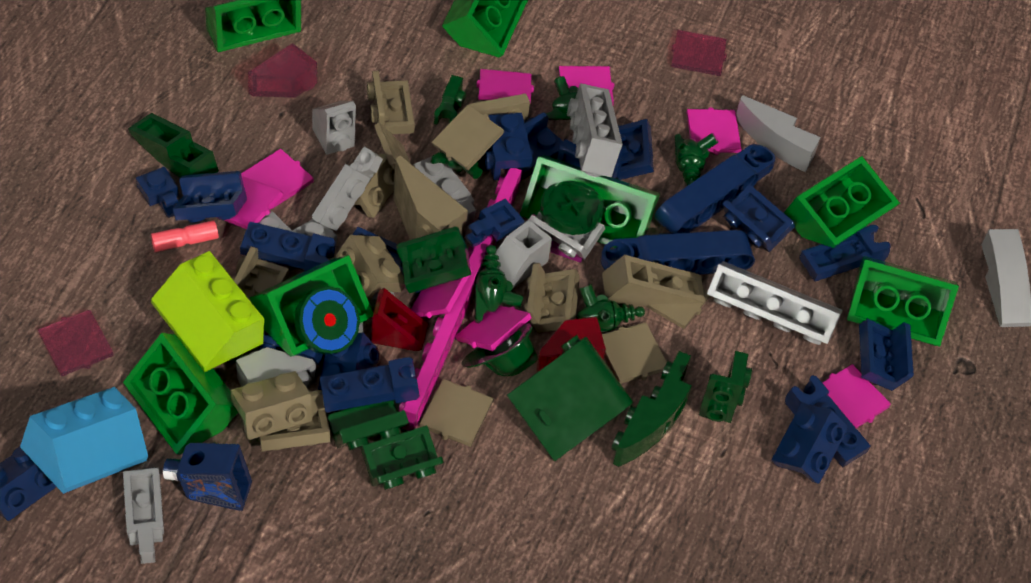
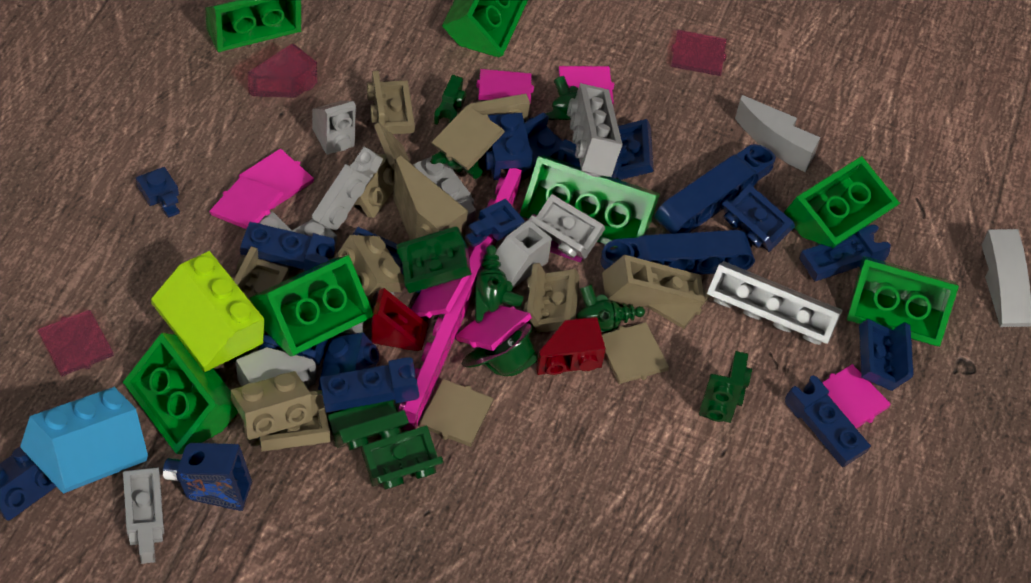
dark green slope [128,113,219,178] -> none
coral piece [151,220,219,252] -> none
dark blue bracket [173,171,247,222] -> none
tile [294,286,360,355] -> none
dark green door [506,335,633,461] -> none
dark green tile [540,180,604,235] -> none
dark green slope [611,351,692,467] -> none
dark green piece [675,133,719,186] -> none
dark pink piece [686,107,742,155] -> none
dark blue bracket [771,403,848,484] -> none

